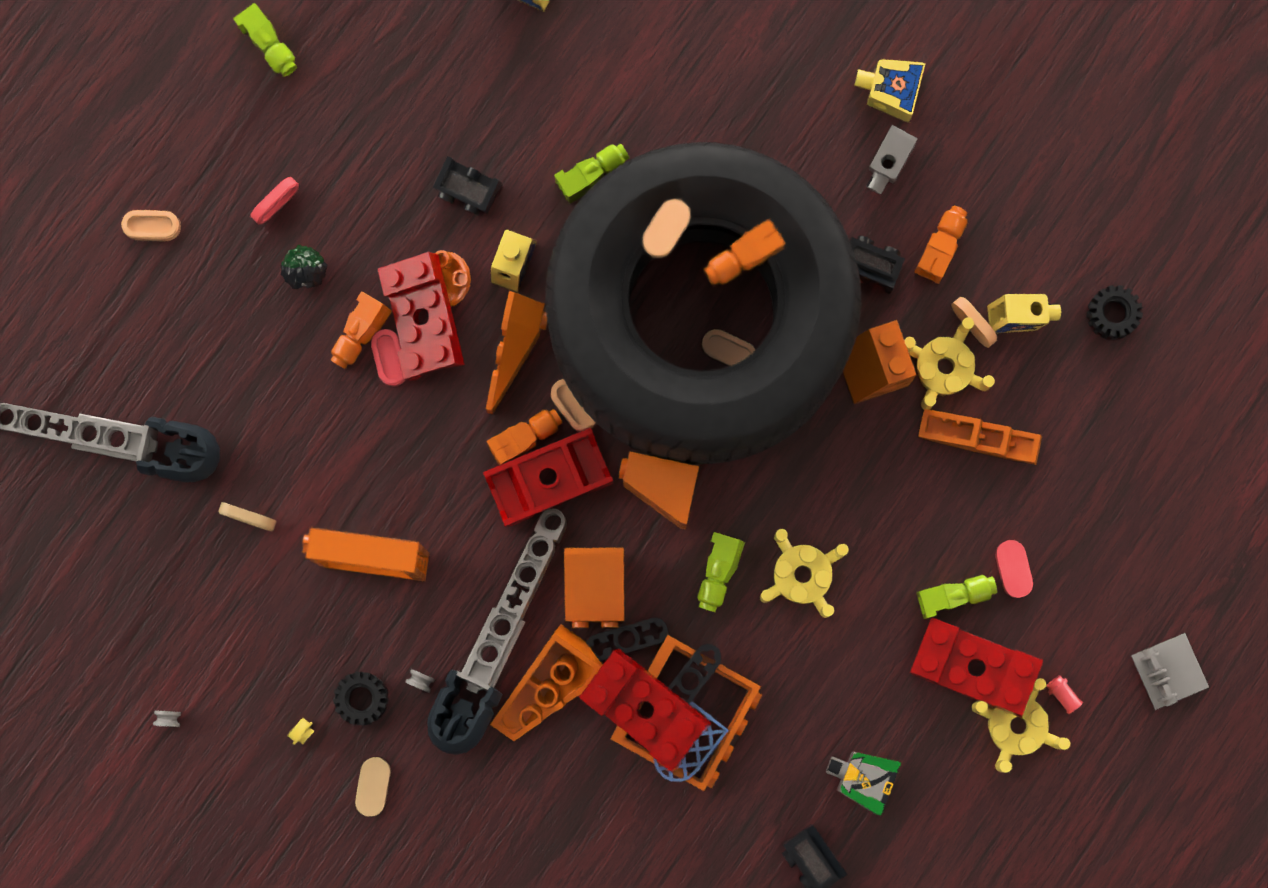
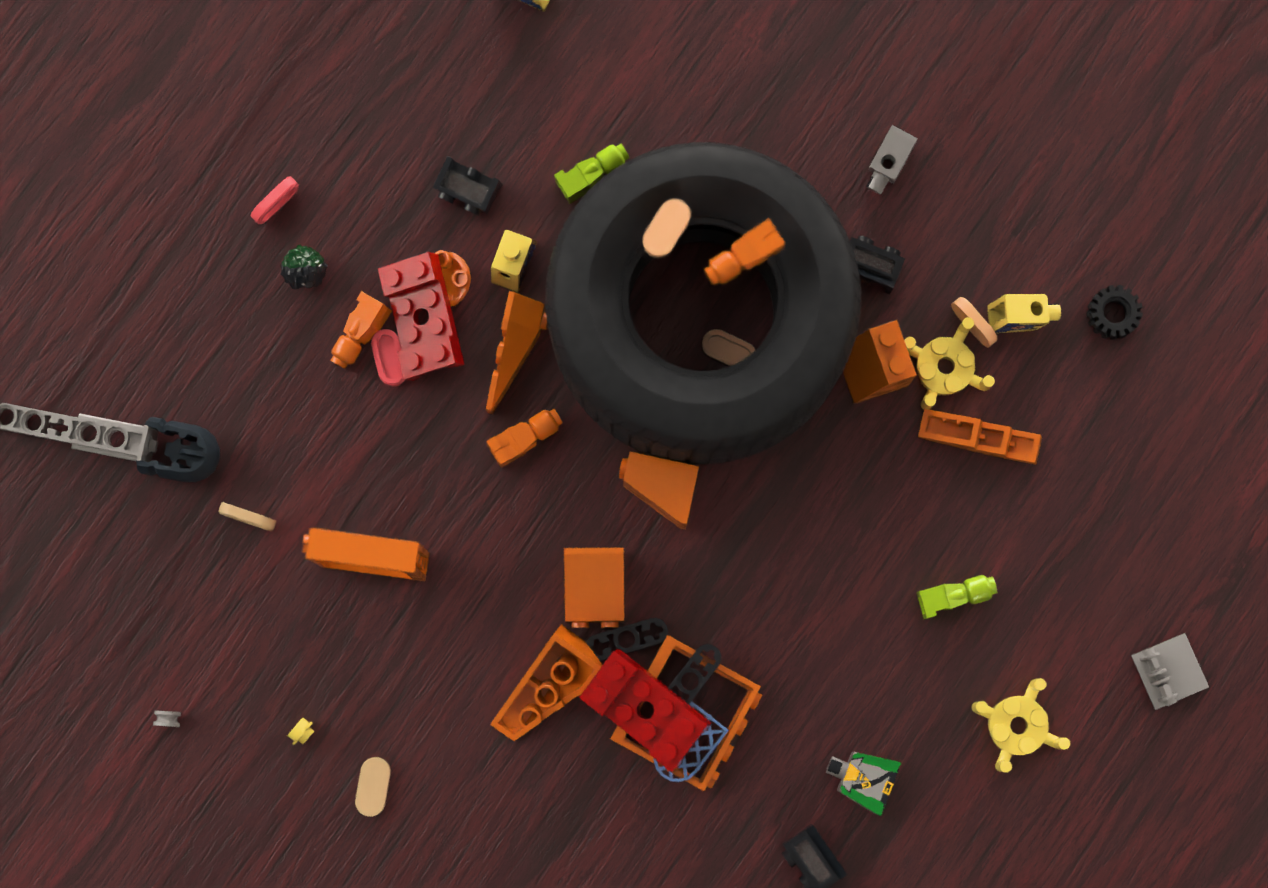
light nougat tile [122,210,181,241] -> none
lime piece [233,3,297,77] -> none
black tyre [333,672,389,725] -> none
light grey bush [405,669,435,693] -> none
piece [427,508,567,755] -> none
red piece [483,428,614,528] -> none
light nougat tile [551,379,596,432] -> none
lime piece [697,532,745,612] -> none
light yellow plate [760,529,849,618] -> none
torso [854,59,925,122] -> none
red piece [910,617,1044,718] -> none
orange piece [914,206,968,284] -> none
coral tile [995,540,1033,598] -> none
coral pin [1046,675,1083,714] -> none

